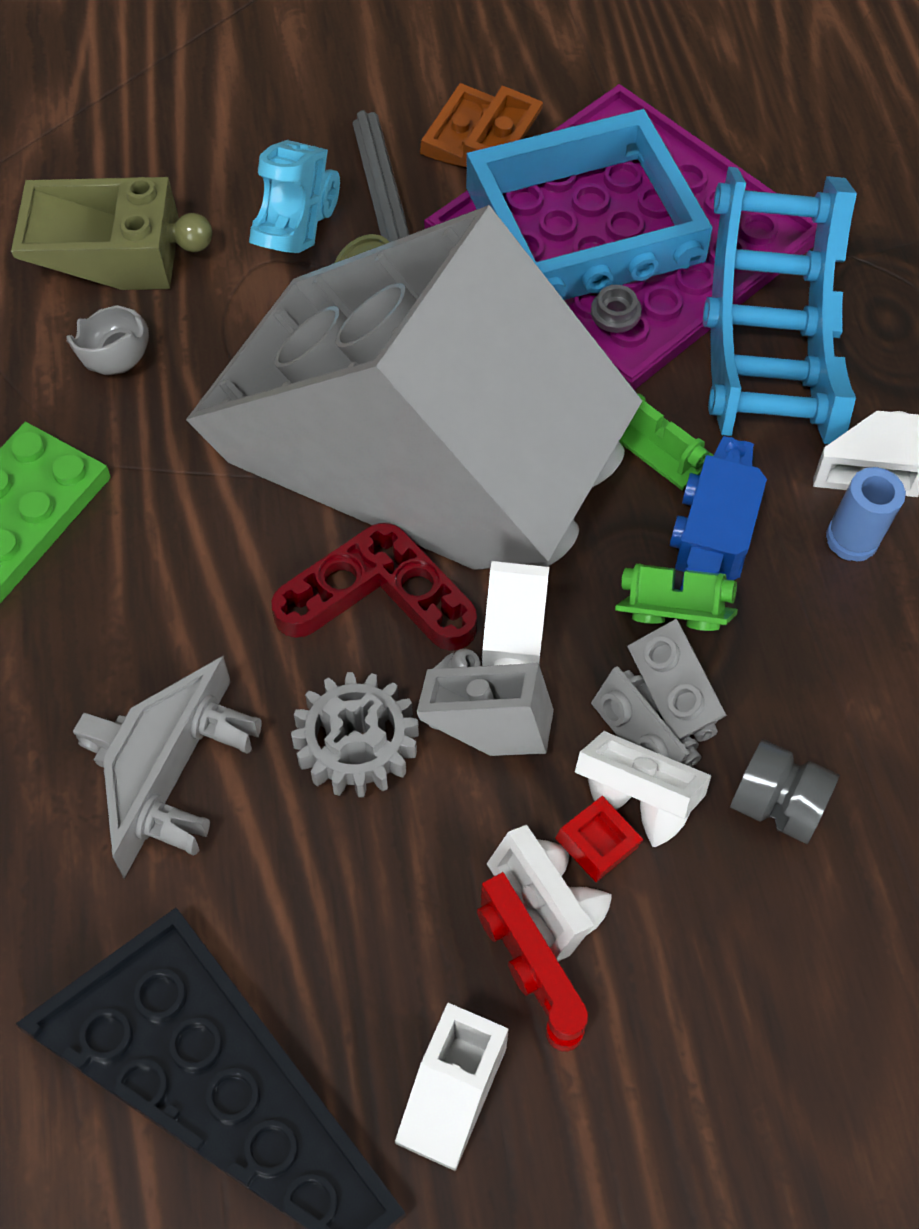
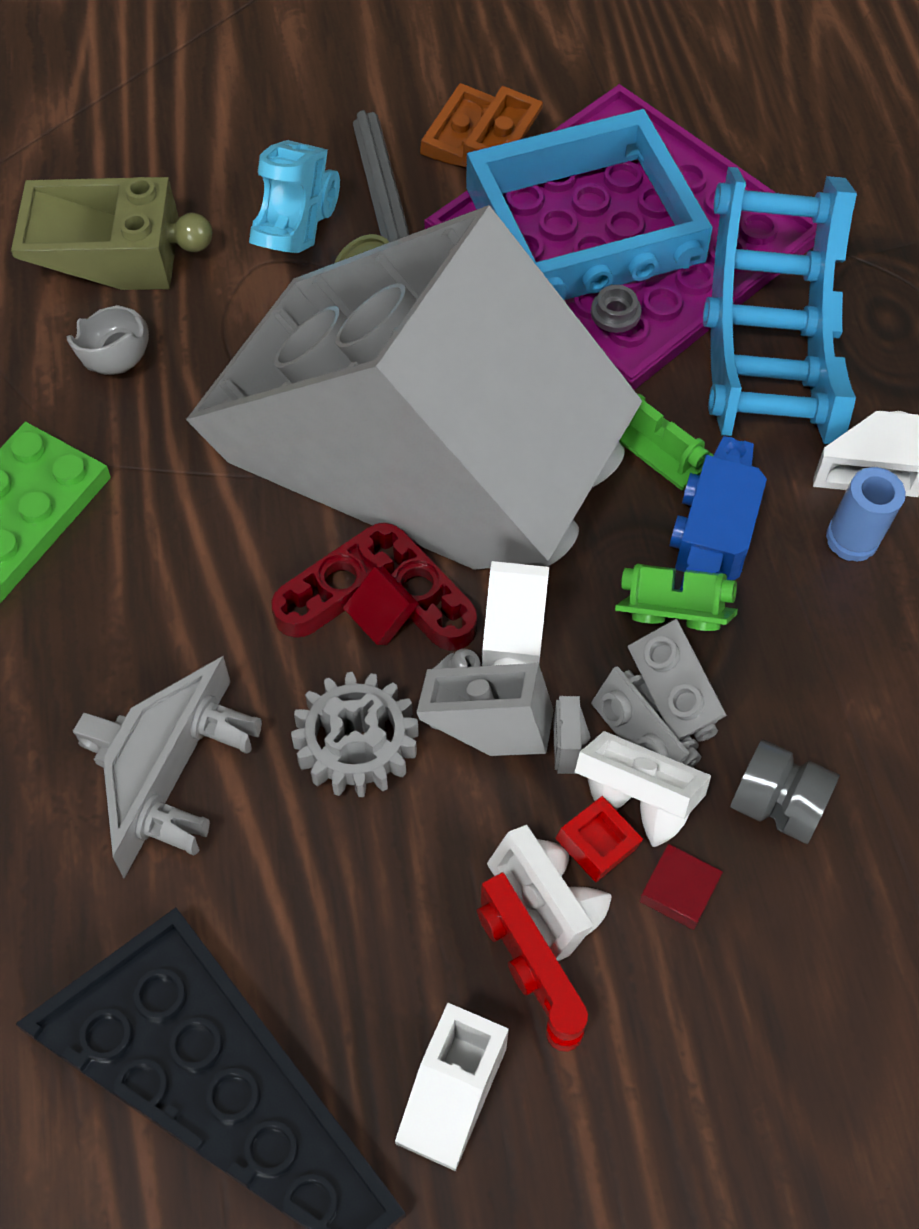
none -> dark red tile [343,566,419,645]
none -> light grey tile [553,696,591,774]
none -> dark red tile [639,844,723,930]

